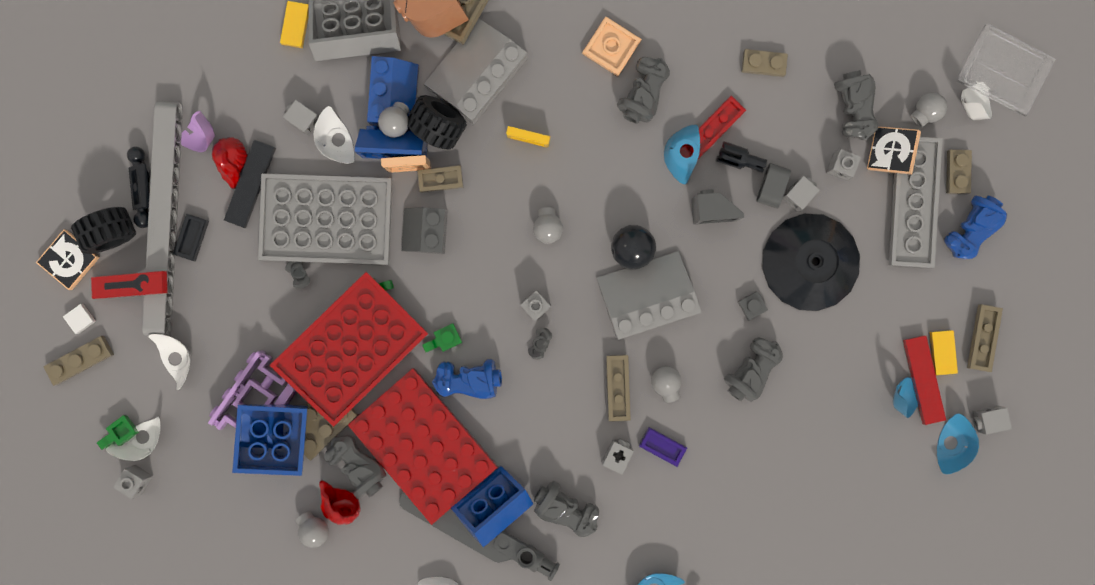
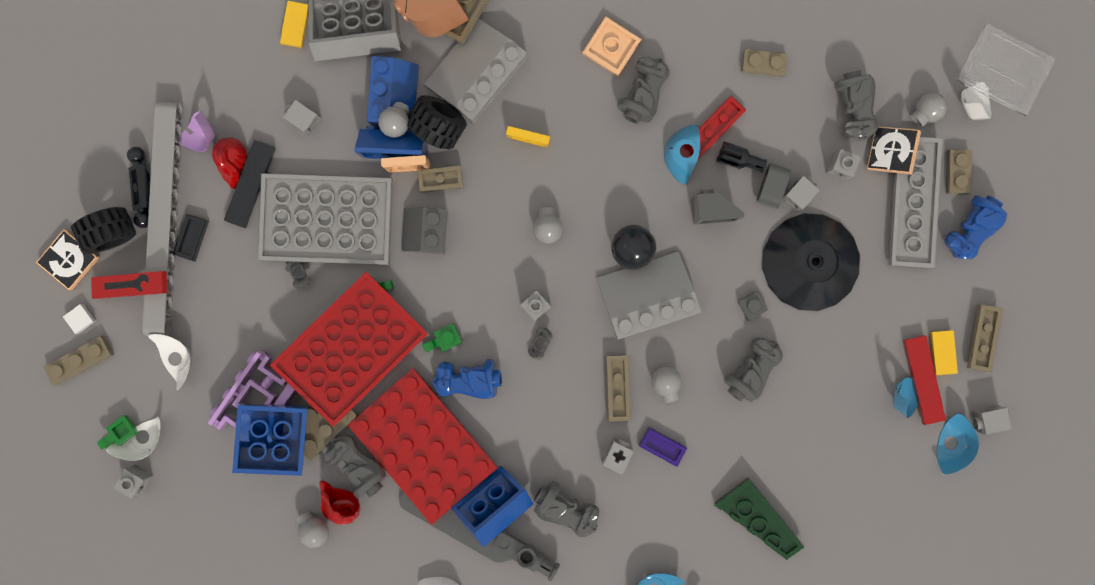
white piece [313,106,354,164] -> none
none -> dark green wing [714,478,804,560]

